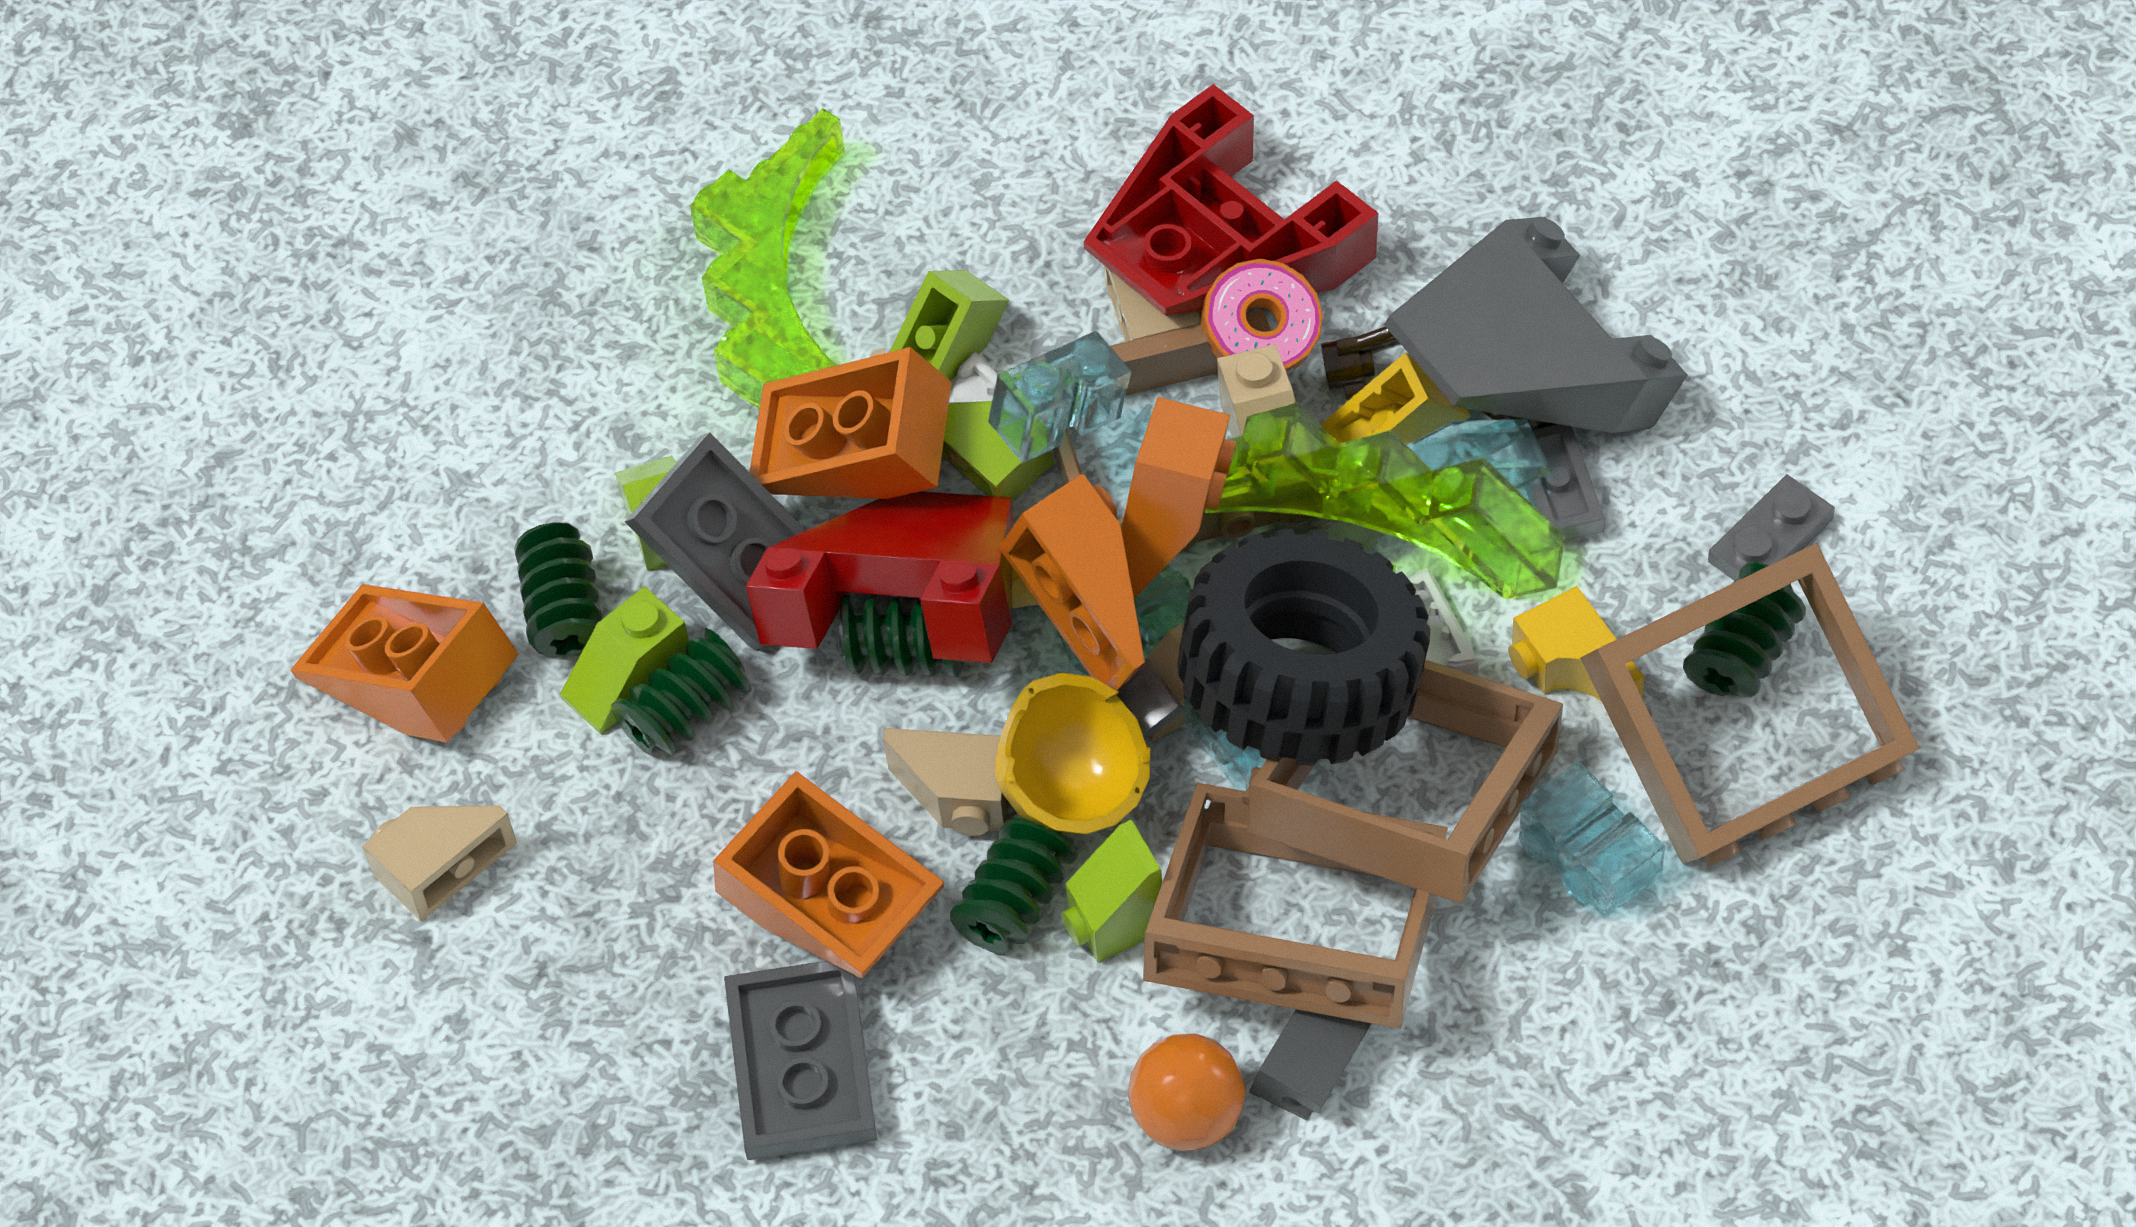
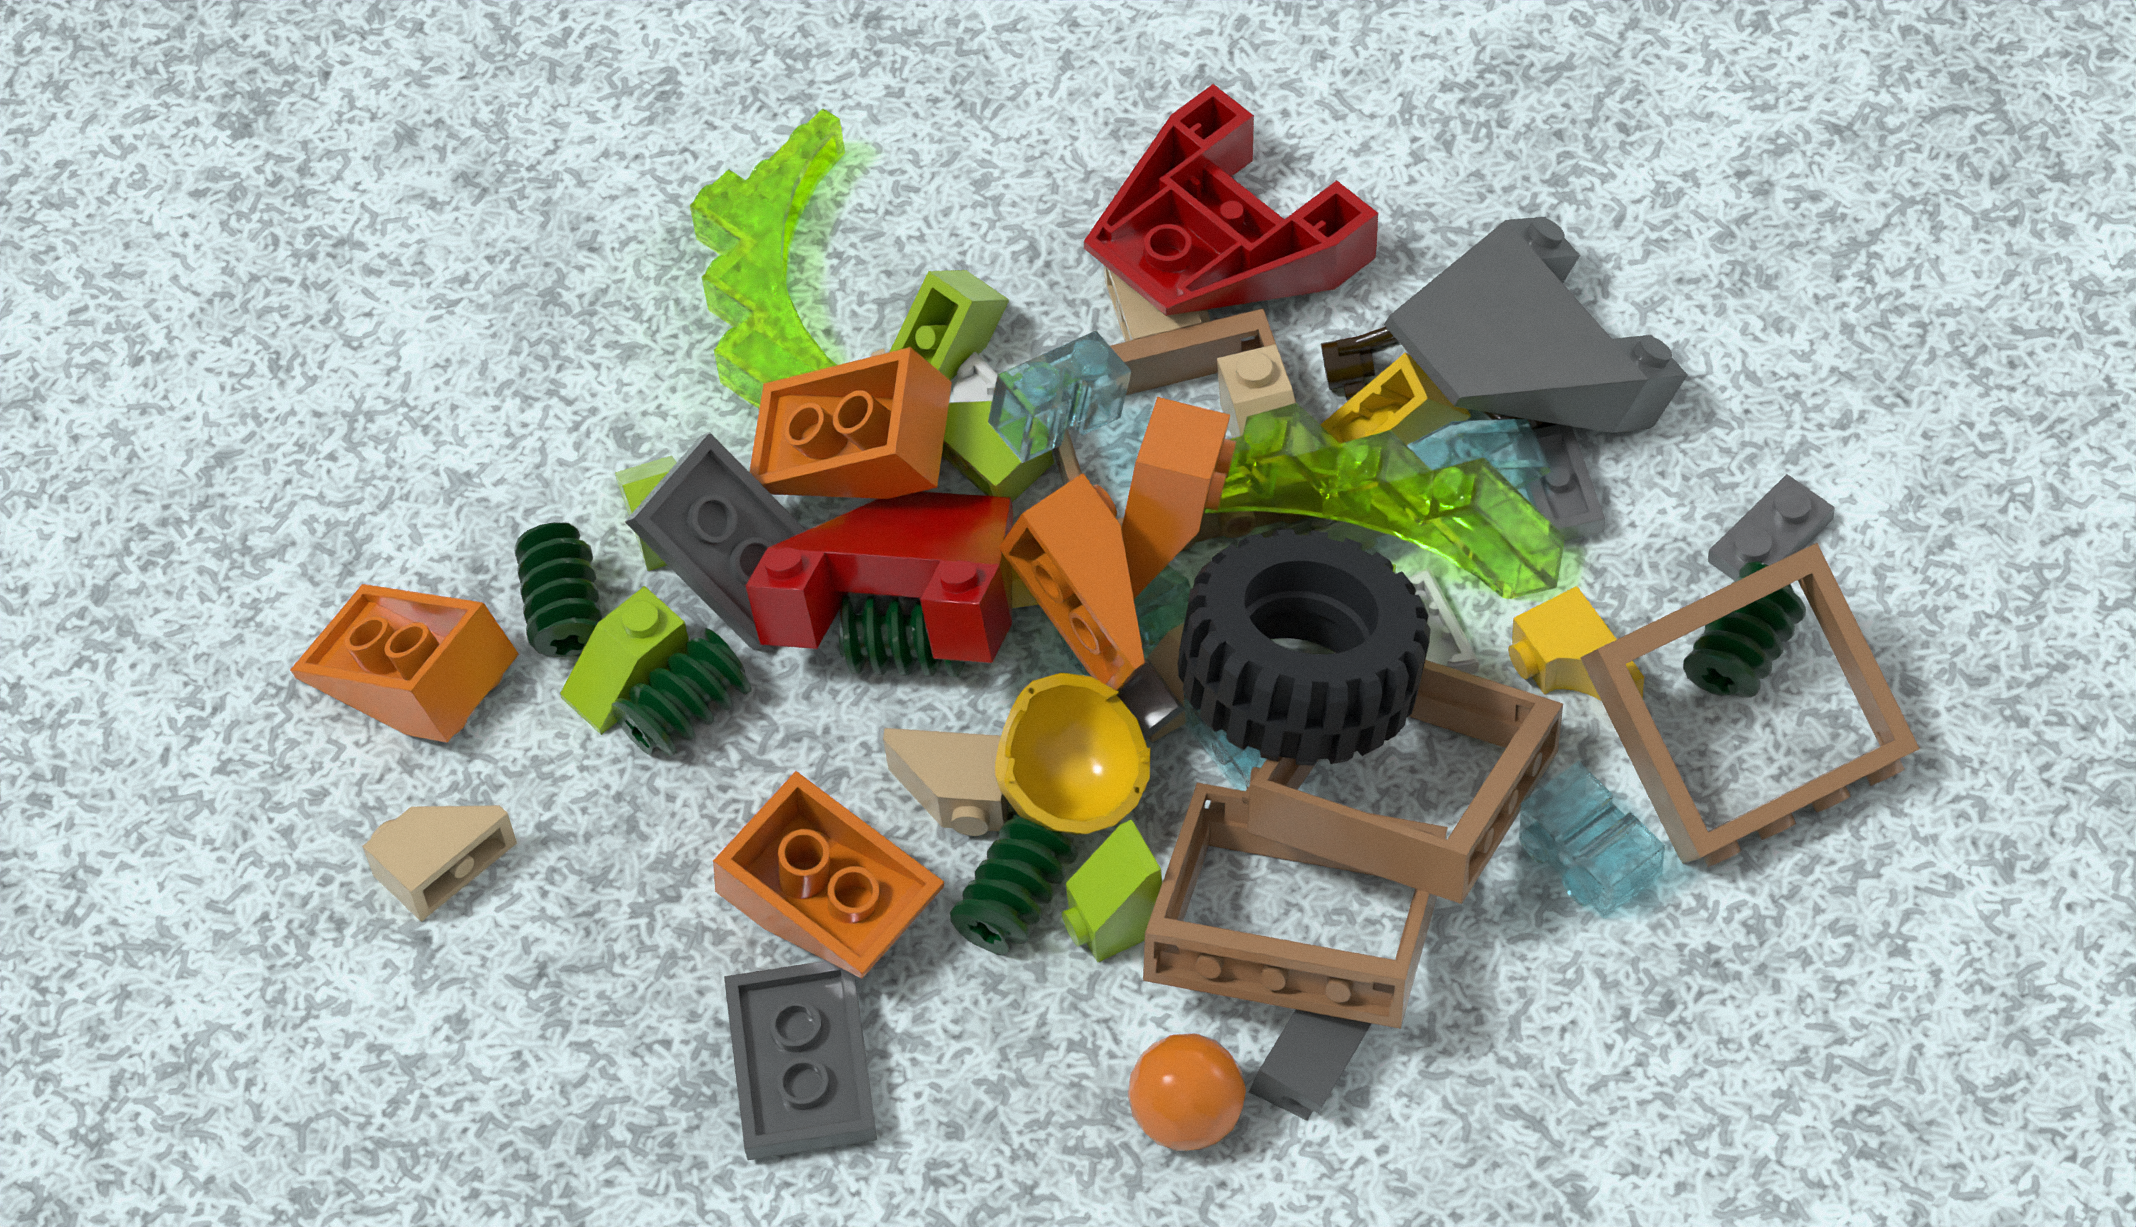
tile [1201,259,1323,372] -> none

